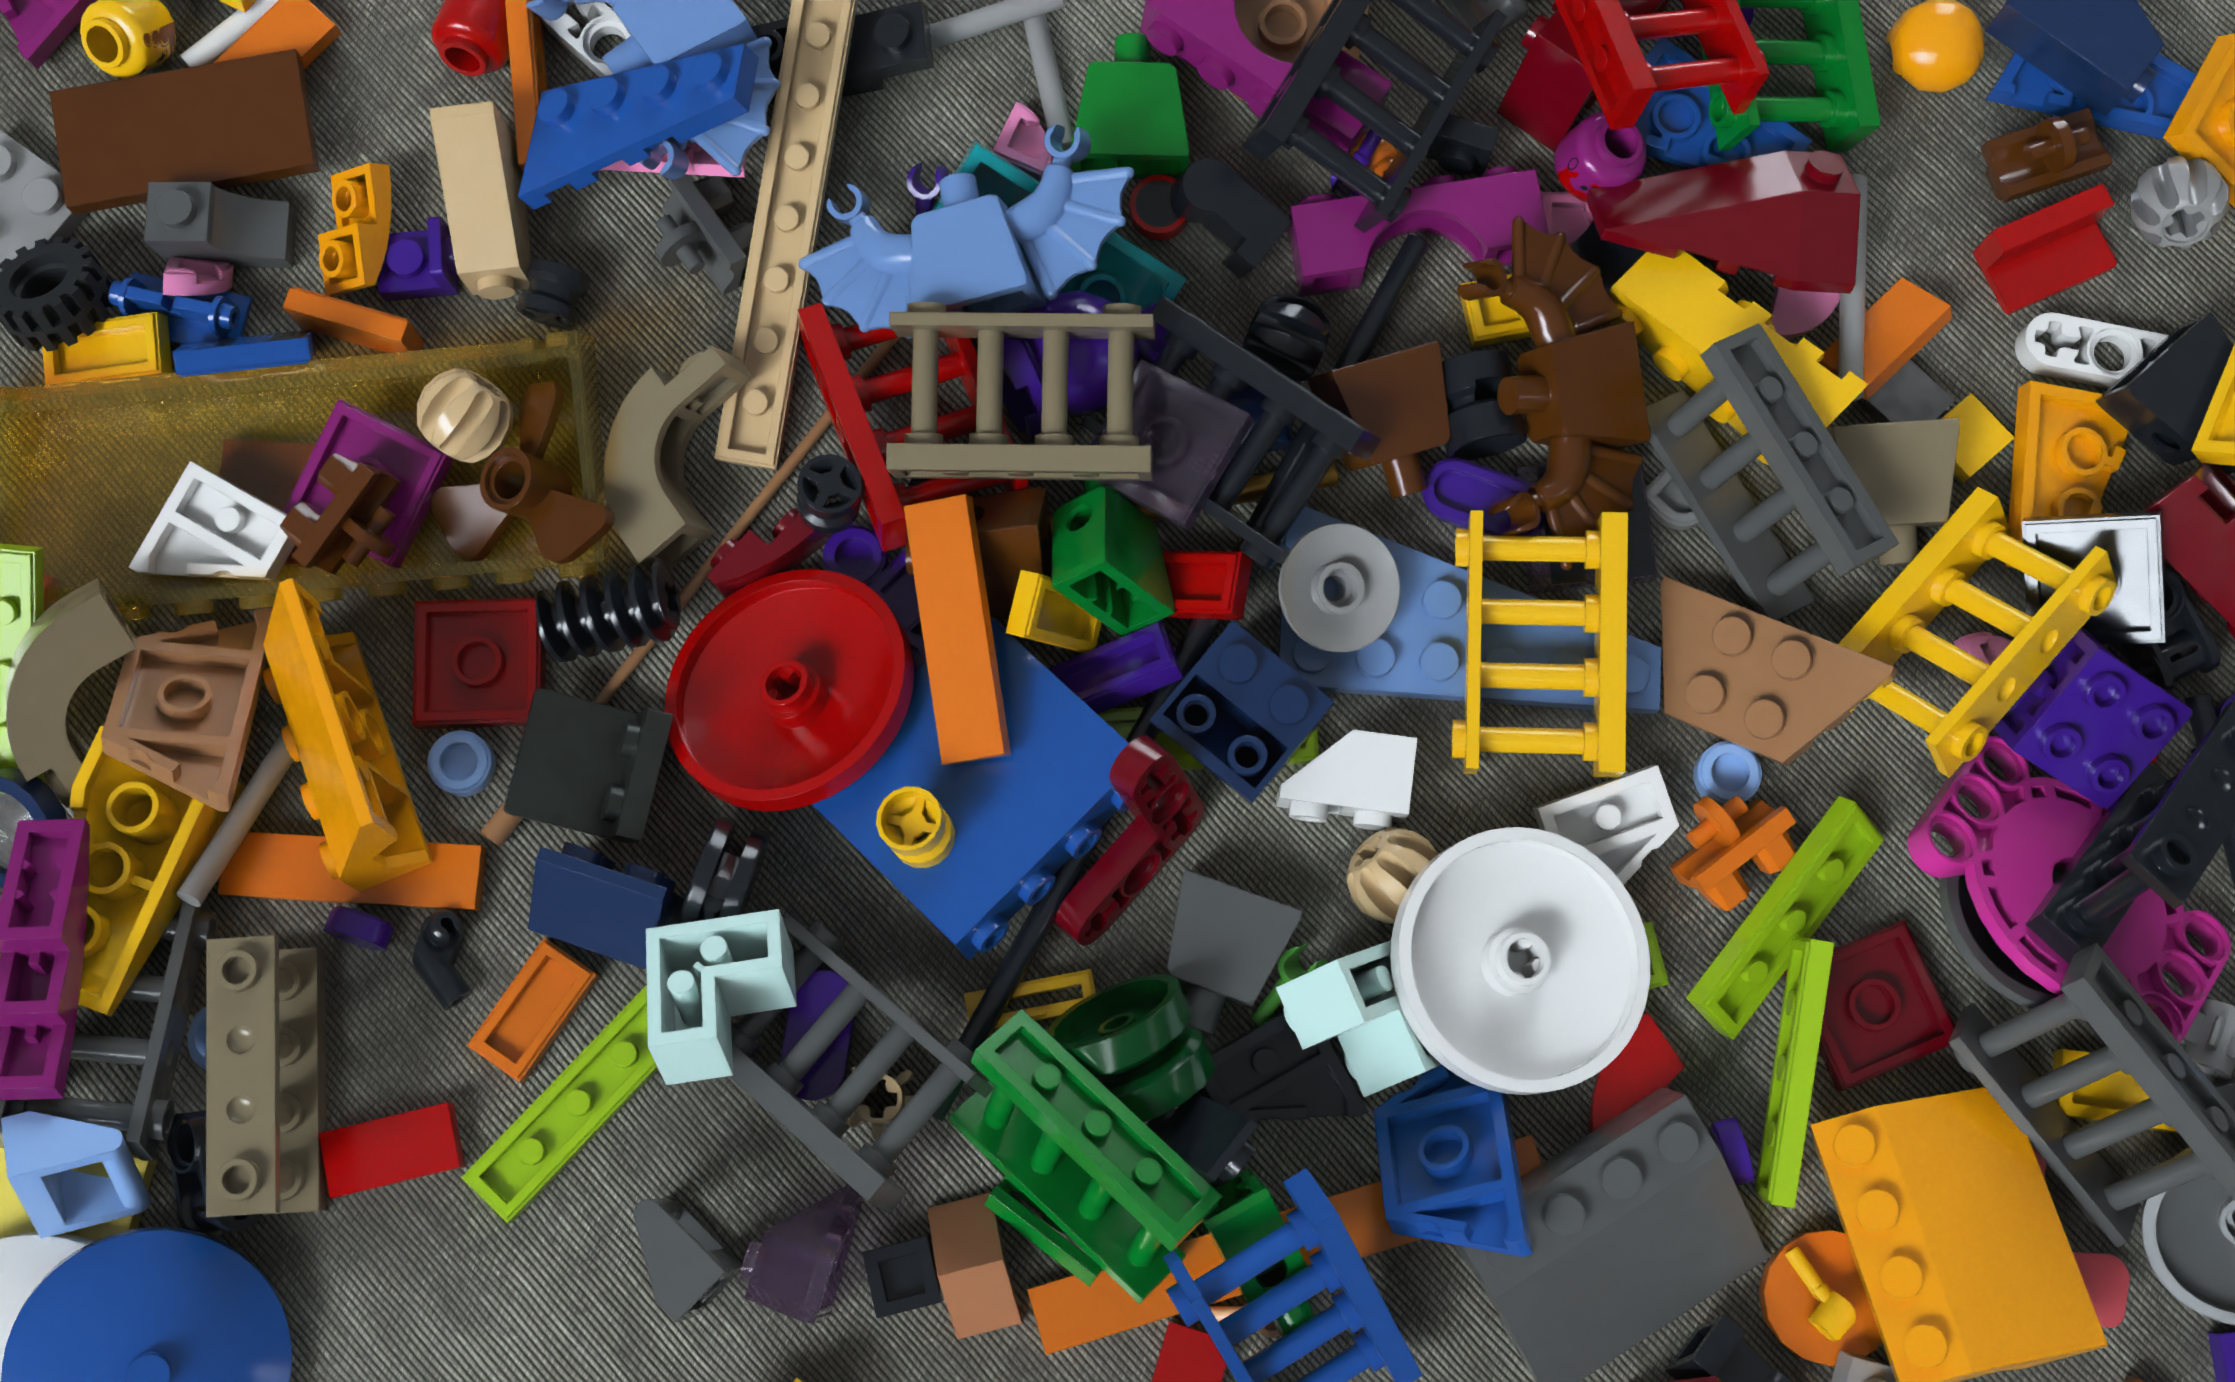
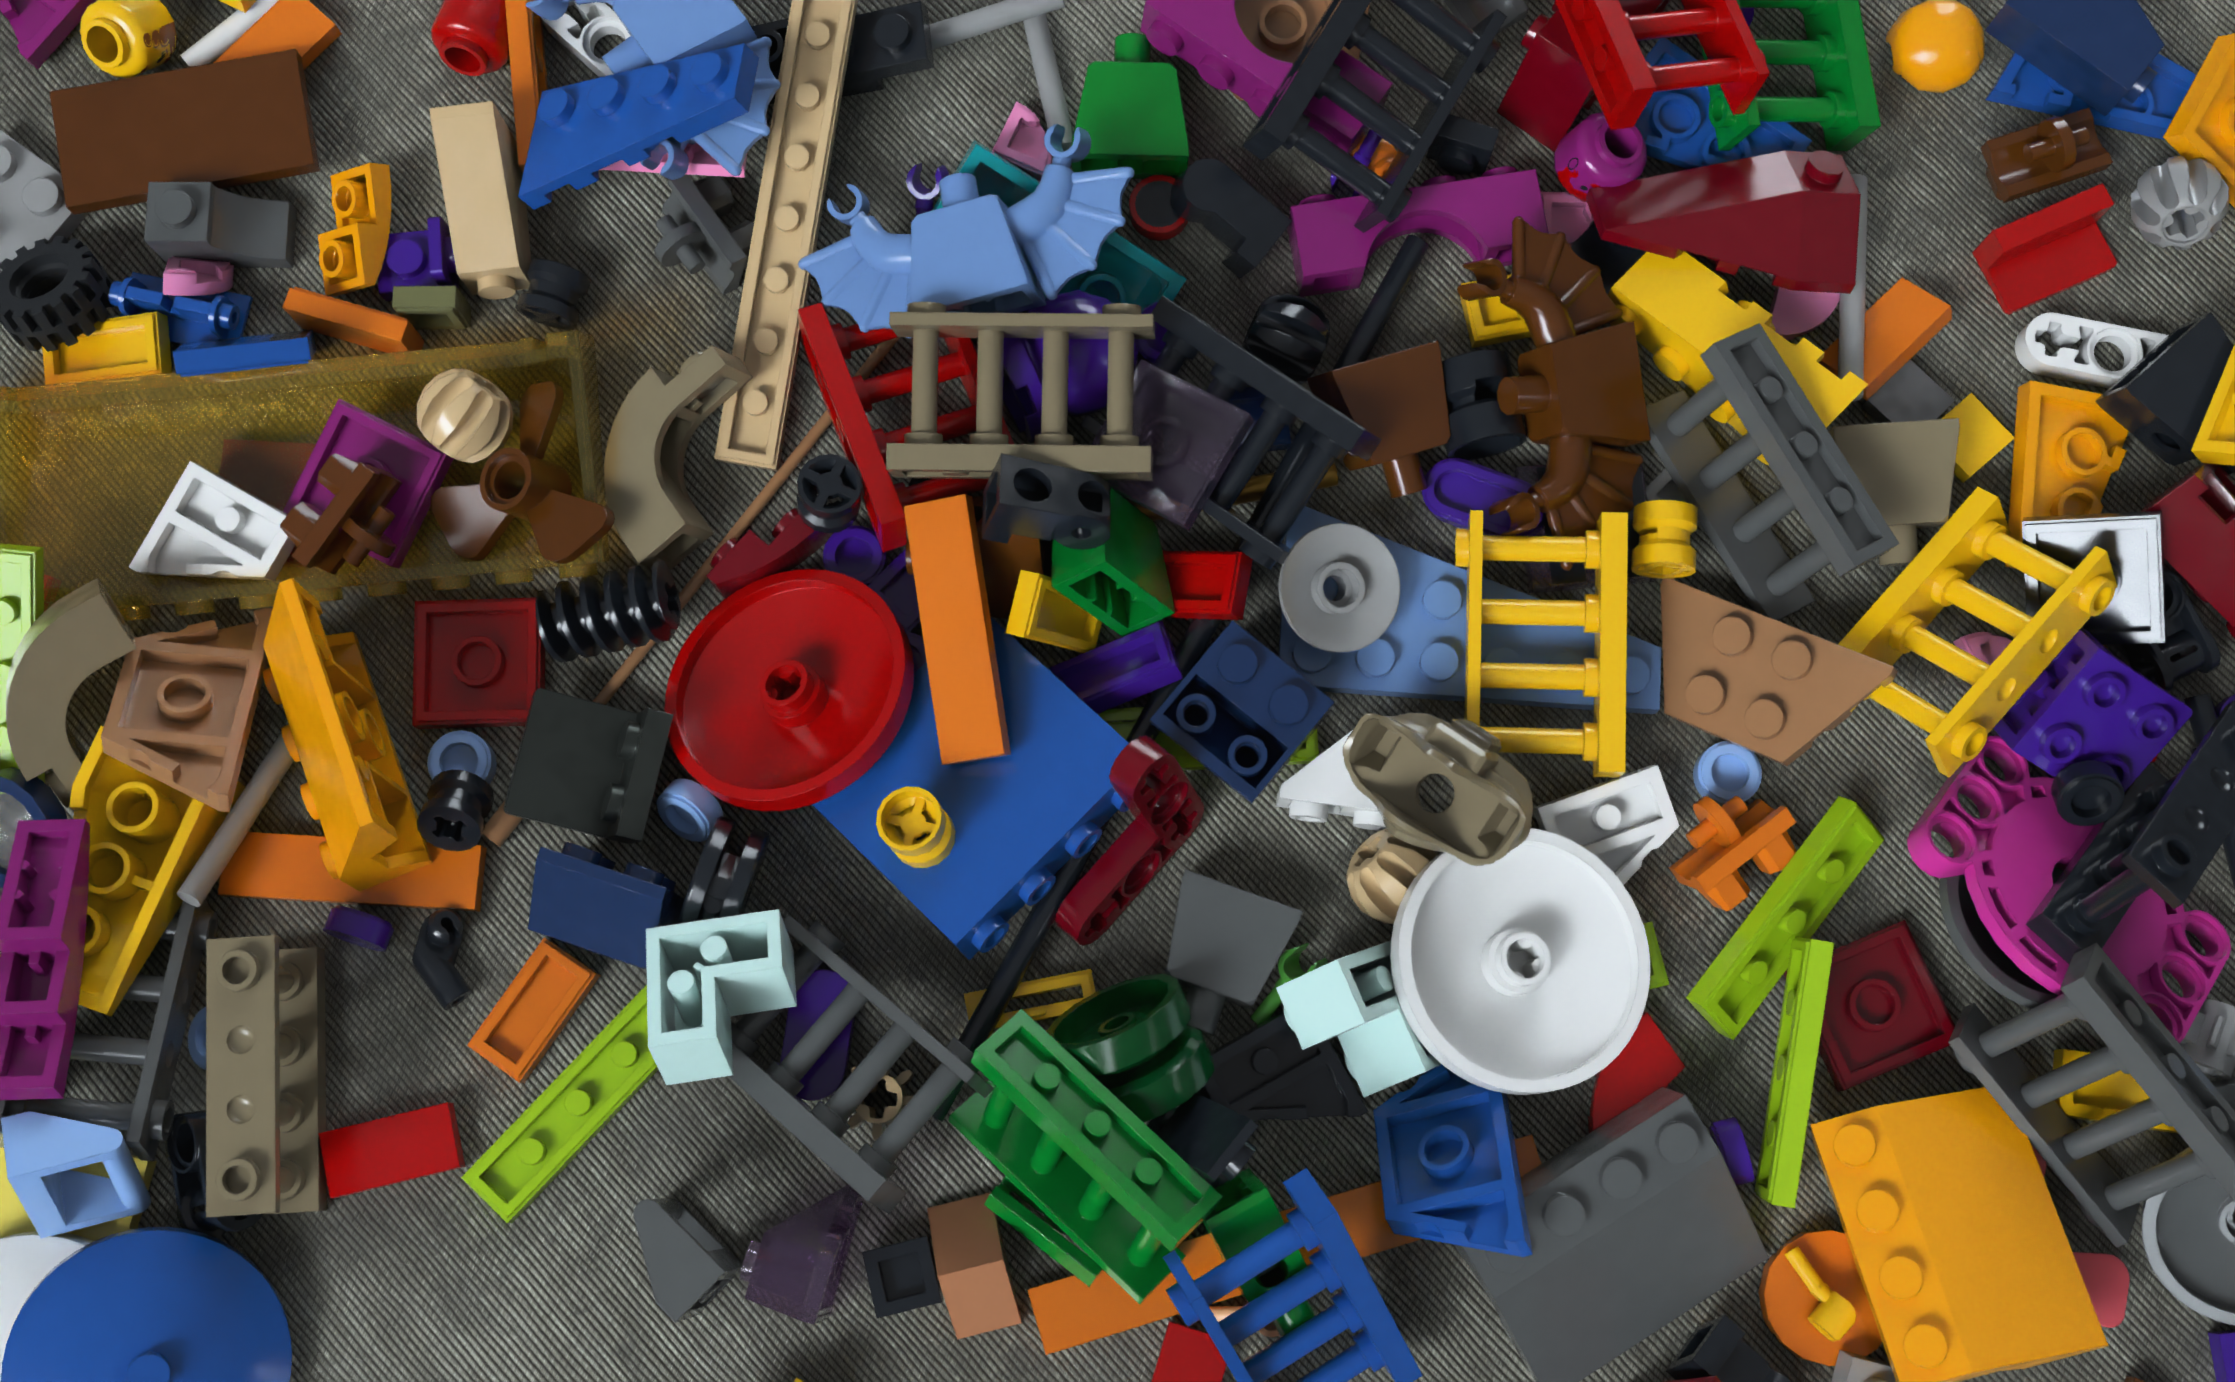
none -> olive tile [392,286,471,330]
none -> black wheel [417,769,494,851]
none -> light blue tile [657,778,723,842]
none -> black leg [982,453,1111,550]
none -> dark tan piece [1342,713,1533,866]
none -> yellow wheel [1631,500,1698,579]
none -> black tile [2051,760,2125,826]

